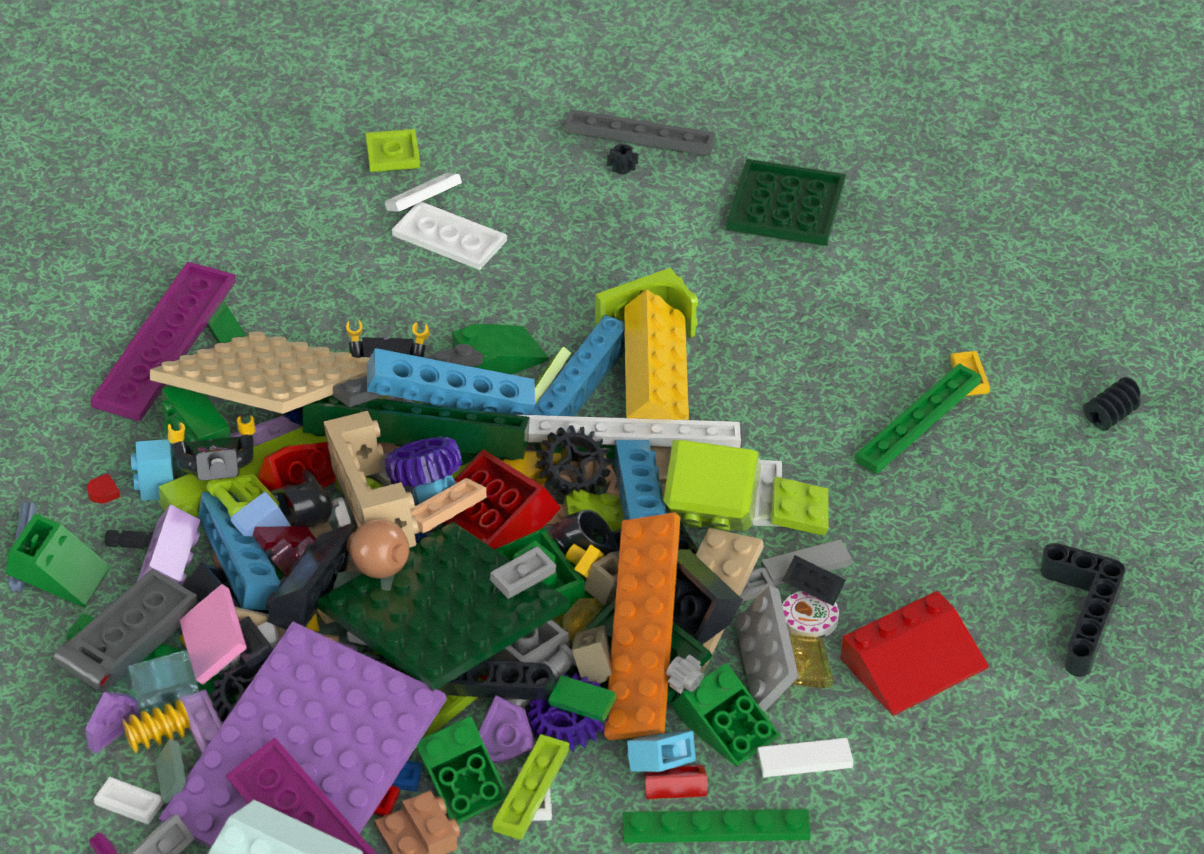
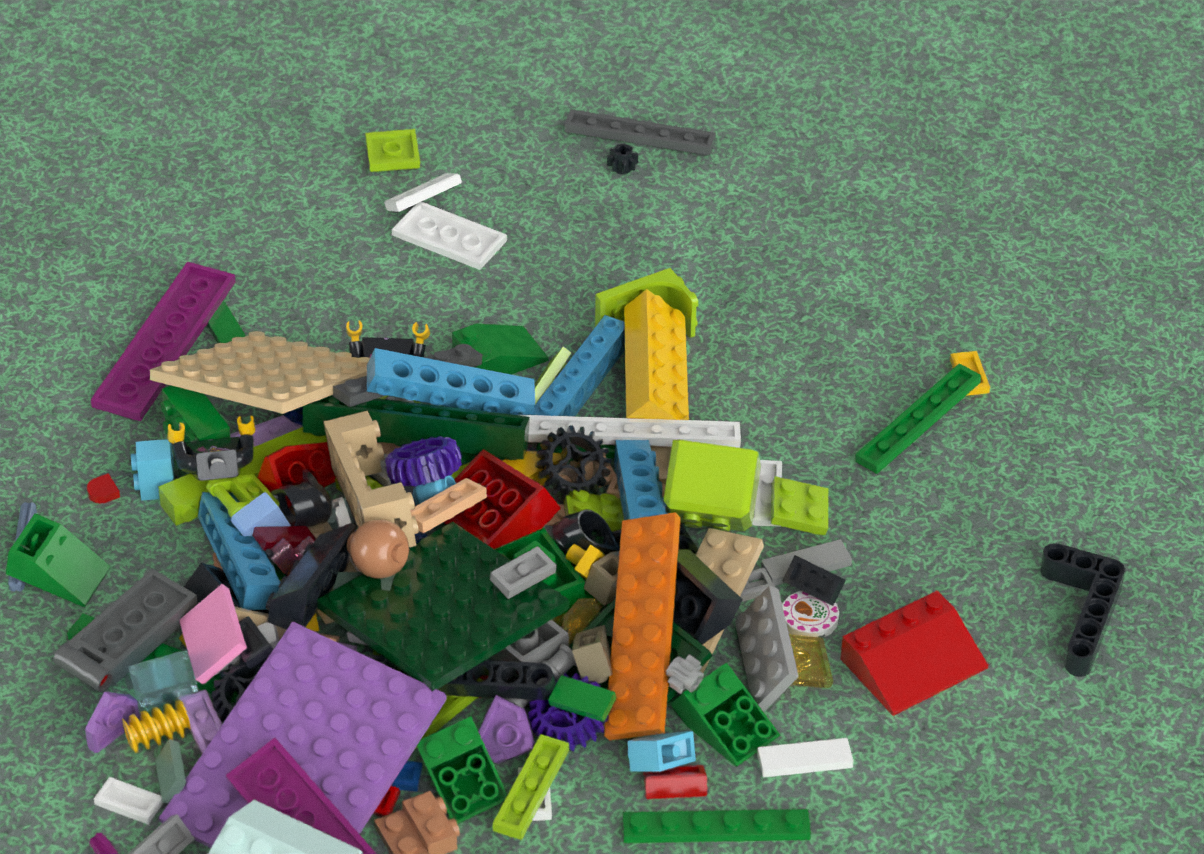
black axle [105,530,154,549] -> none
lavender brick [137,504,200,586] -> none
dark green plate [726,159,846,246] -> none
black piece [1083,377,1141,431] -> none

